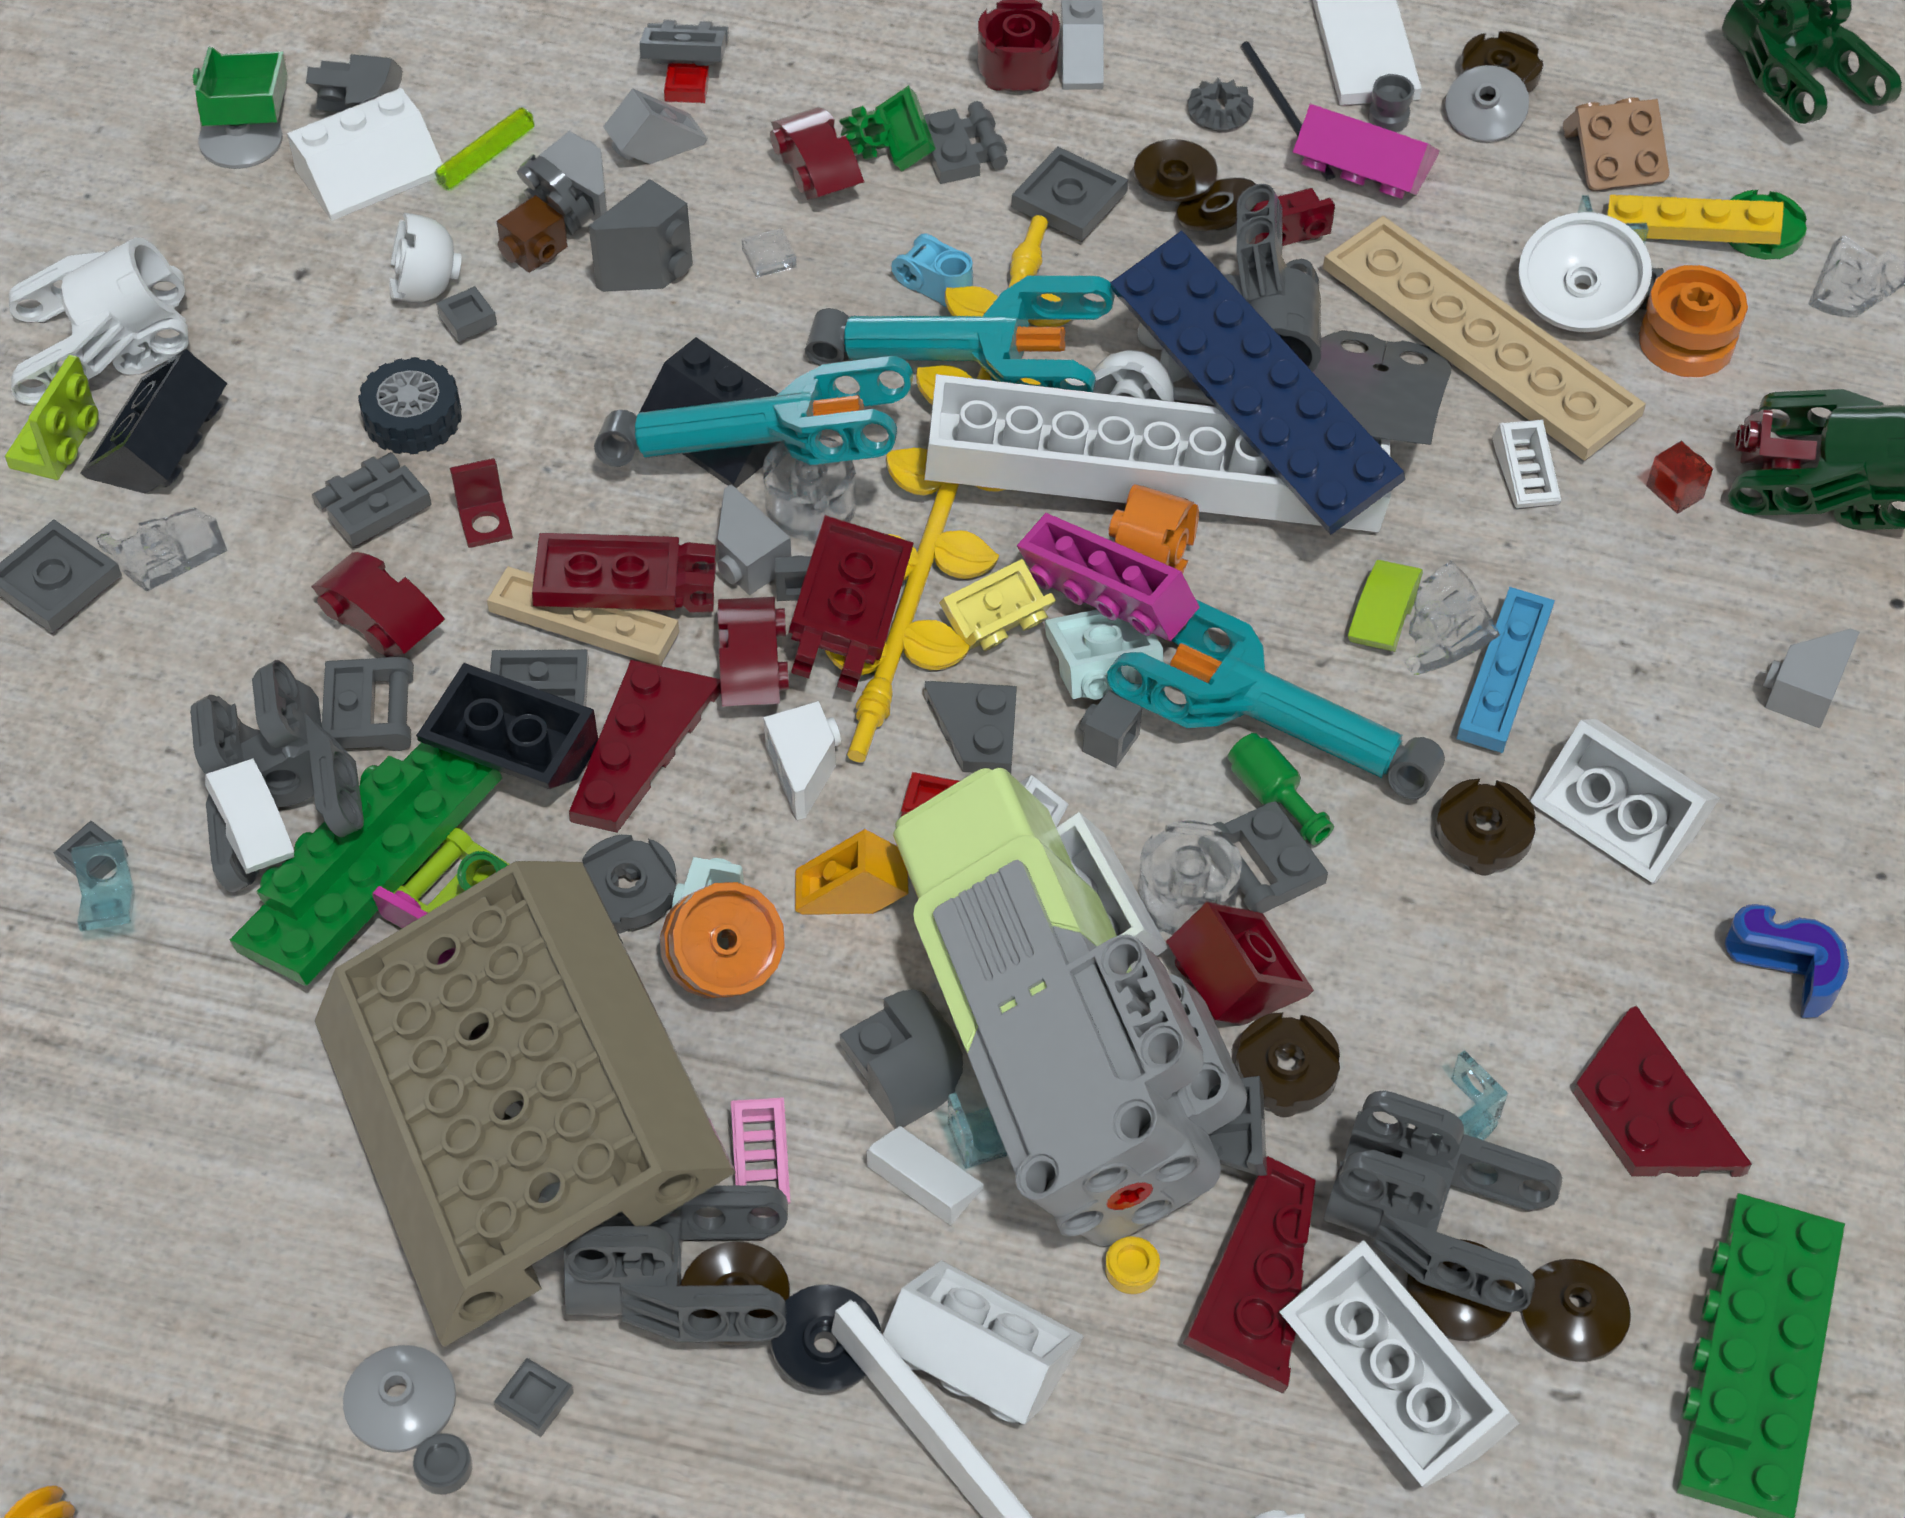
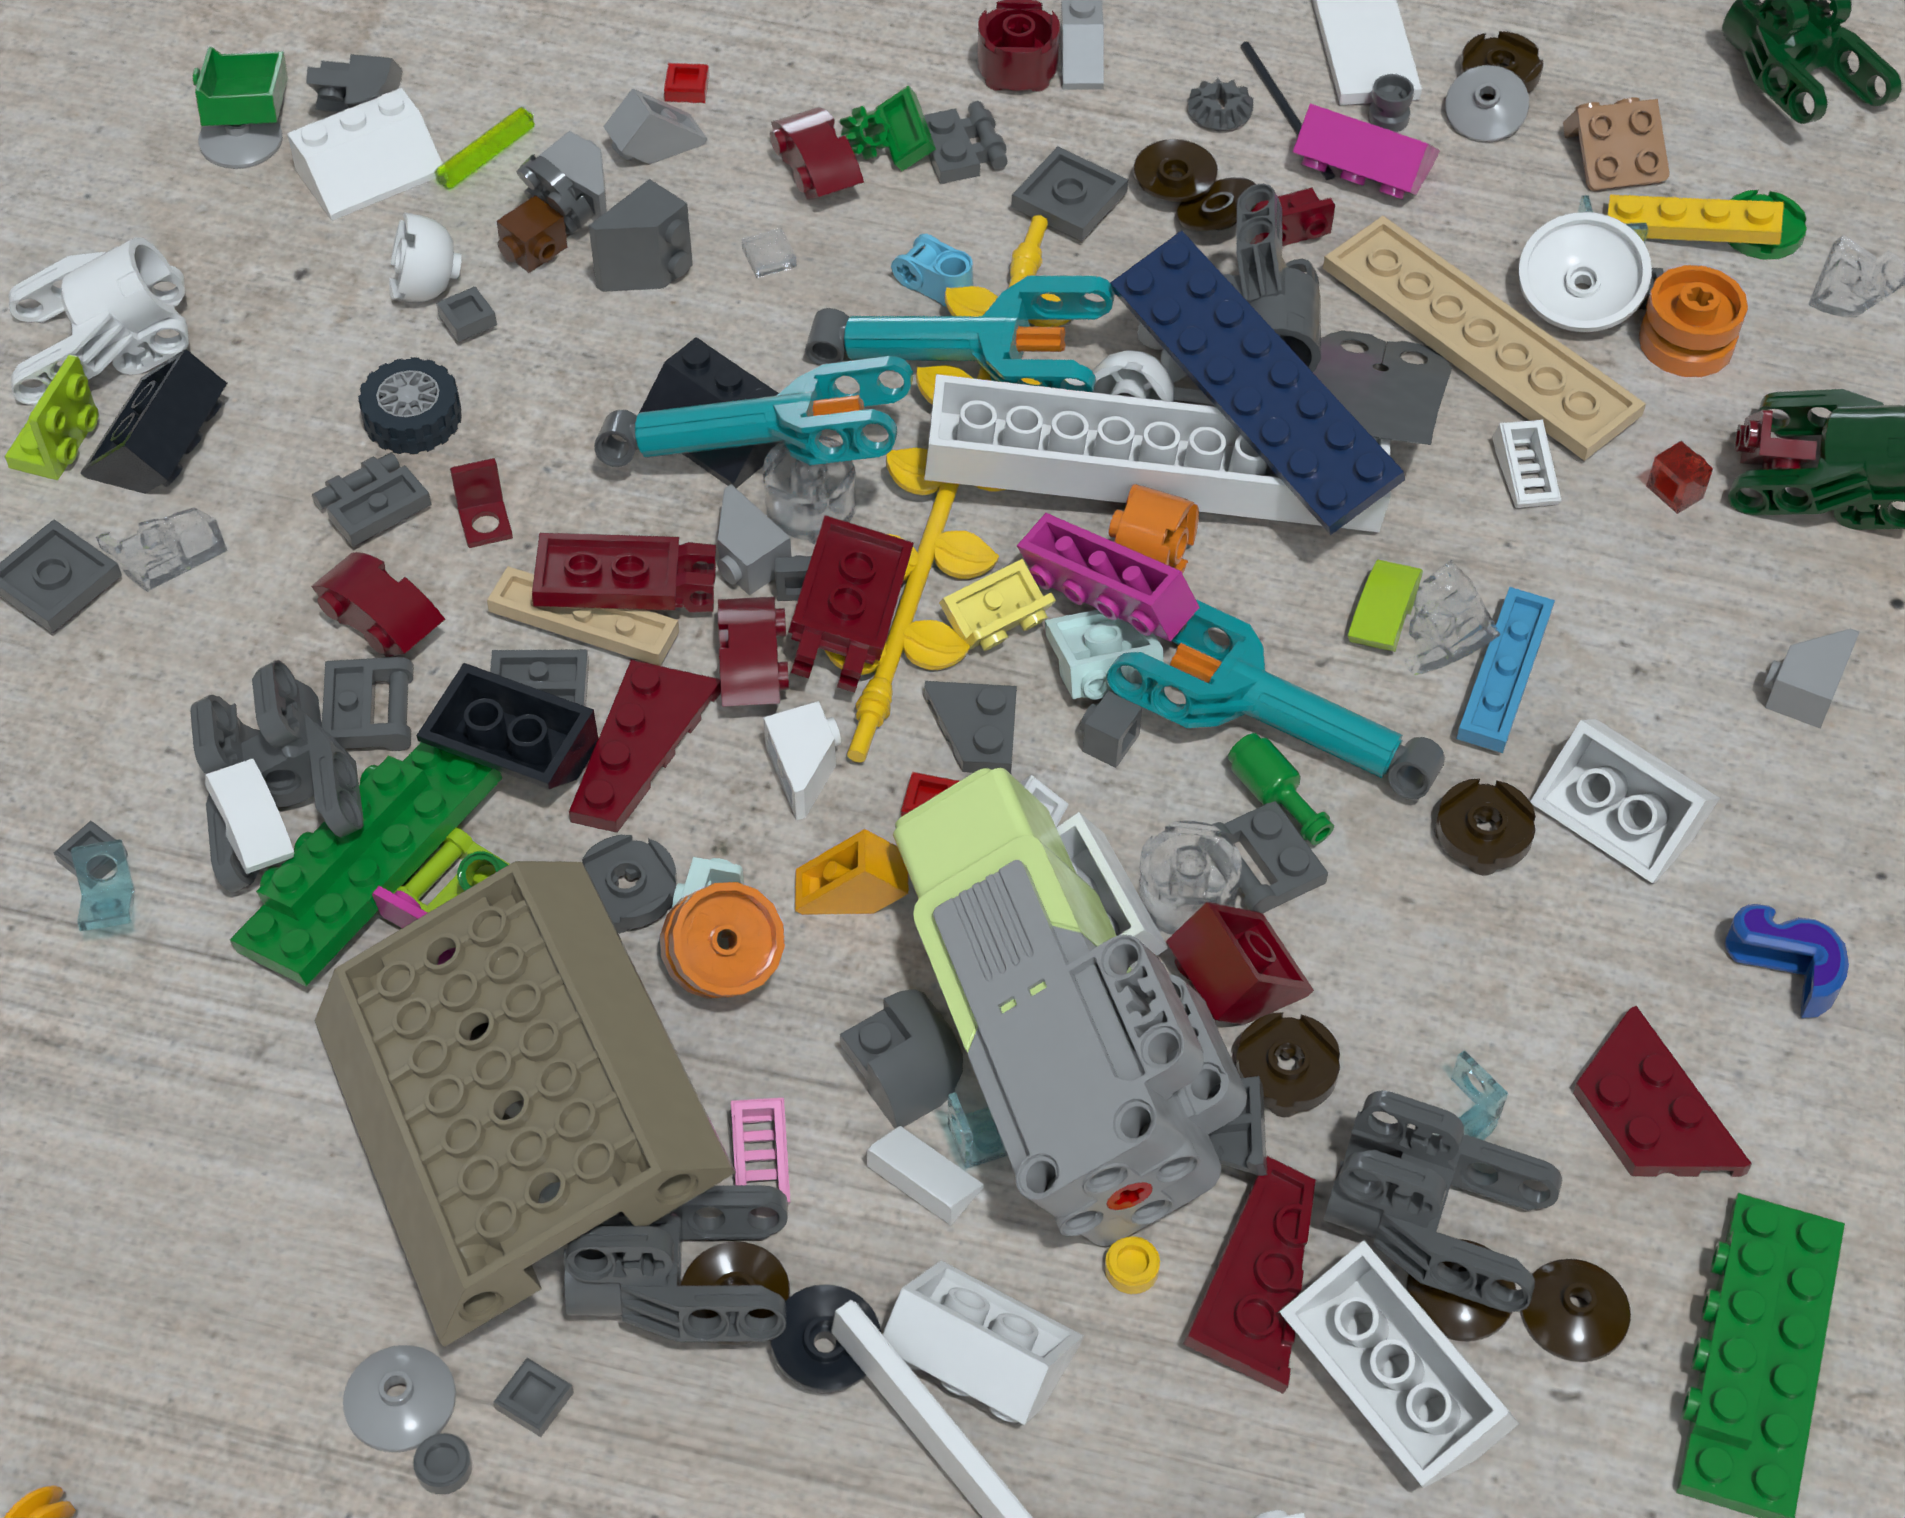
dark grey plate [639,20,729,66] -> none

